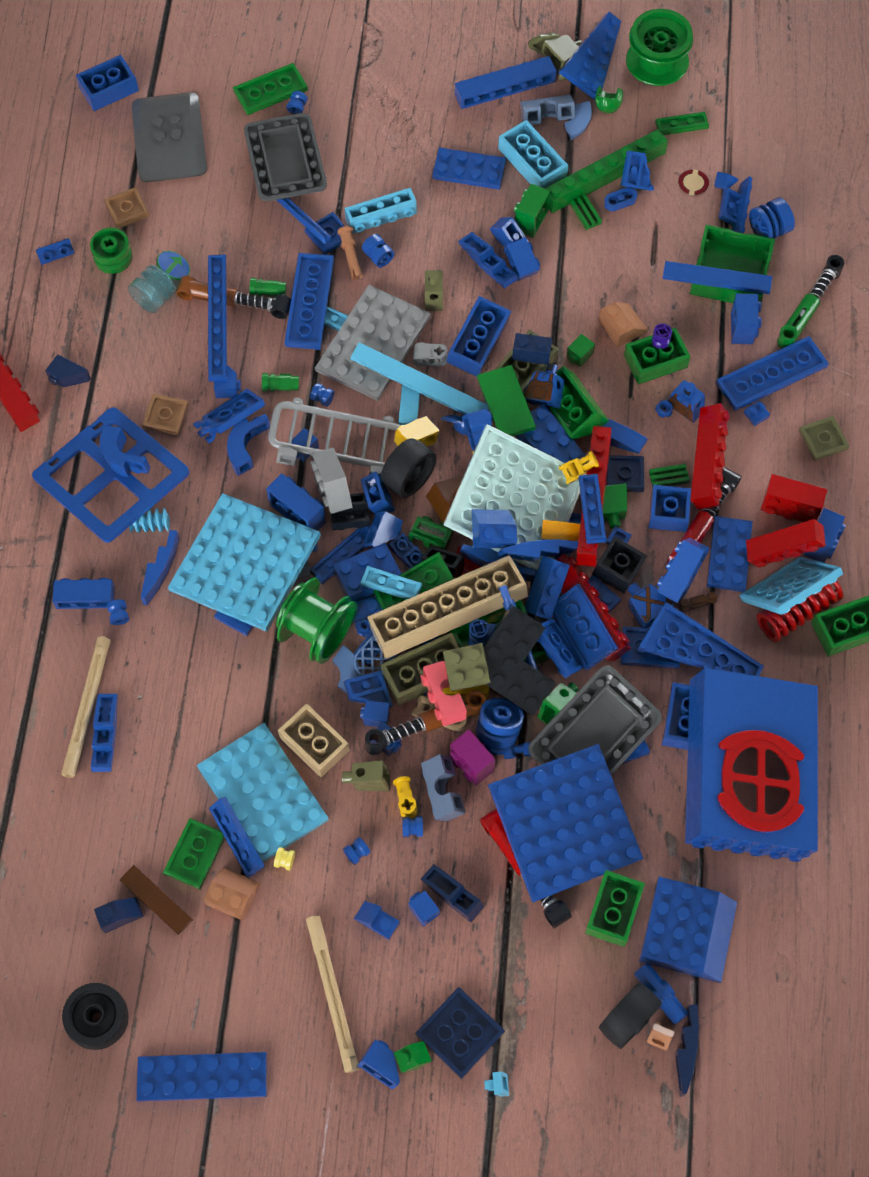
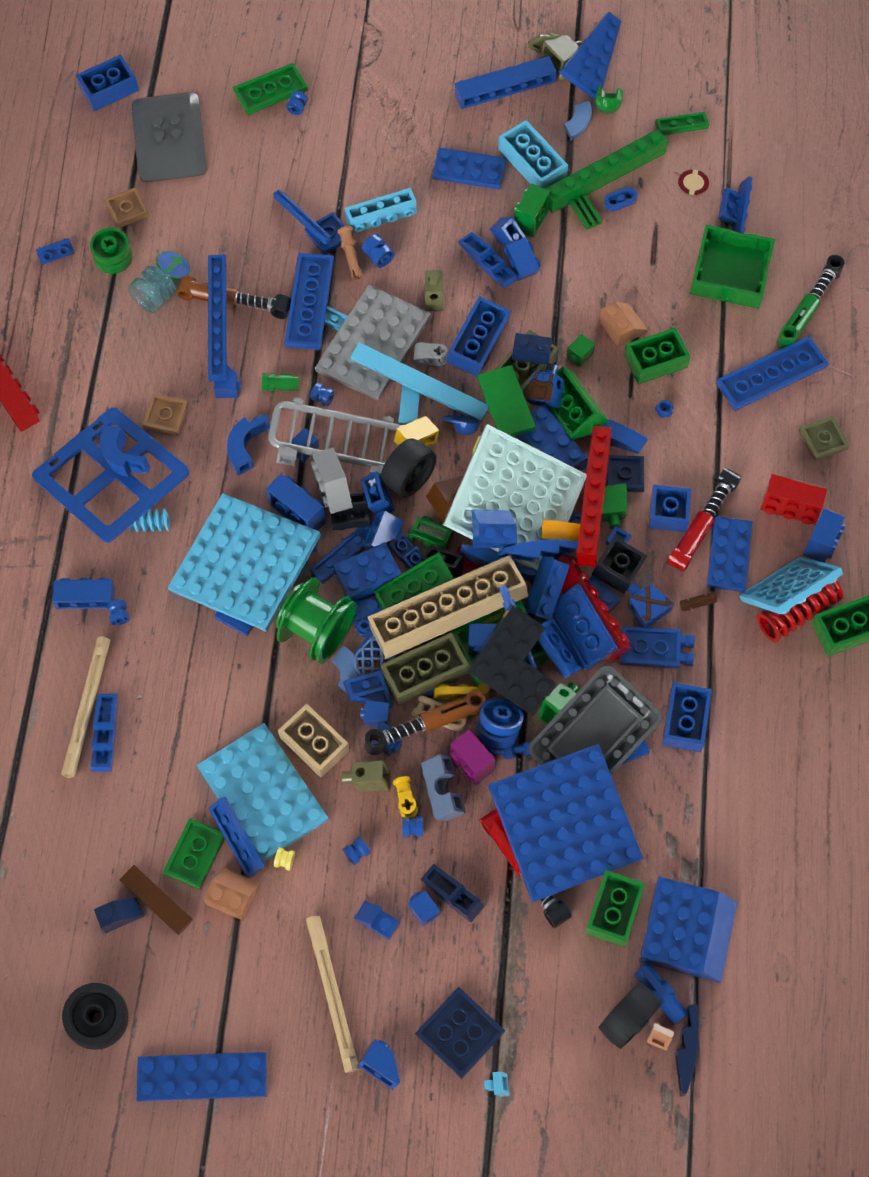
dark blue slope [45,354,91,387] -> none
blue slope [141,530,180,605] -> none
blue tile [193,389,265,443] -> none
dark grey wedge [244,113,327,201] -> none
green axle [249,277,286,296] -> none
medium azure tile [361,566,422,600] -> none
green brick [394,1041,432,1073] -> none
coral arch [421,660,467,727] -> none
olive plate [443,643,491,691] -> none
blue brick [462,408,493,451] -> none
blue wheel [469,619,489,644] -> none
sand blue arch [520,95,575,125] -> none
yellow connector [558,451,599,485] -> none
blue tile [578,474,606,544] -> none
blue wing [621,151,654,191] -> none
green wheel [626,8,693,86] -> none
blue wing [637,602,764,676] -> none
green tile [649,464,690,488] -> none
dark purple wheel [652,323,672,349] -> none
blue brick [657,538,710,603] -> none
blue tile [662,261,772,295] -> none
blue torso [667,380,705,423] -> none
blue panel [685,668,818,862] -> none
red brick [690,403,729,510] -> none
blue slope [714,172,738,189] -> none
blue brick [731,293,762,344] -> none
blue tile [744,401,770,426] -> none
red brick [746,519,826,567] -> none
blue wheel [749,197,795,239] -> none

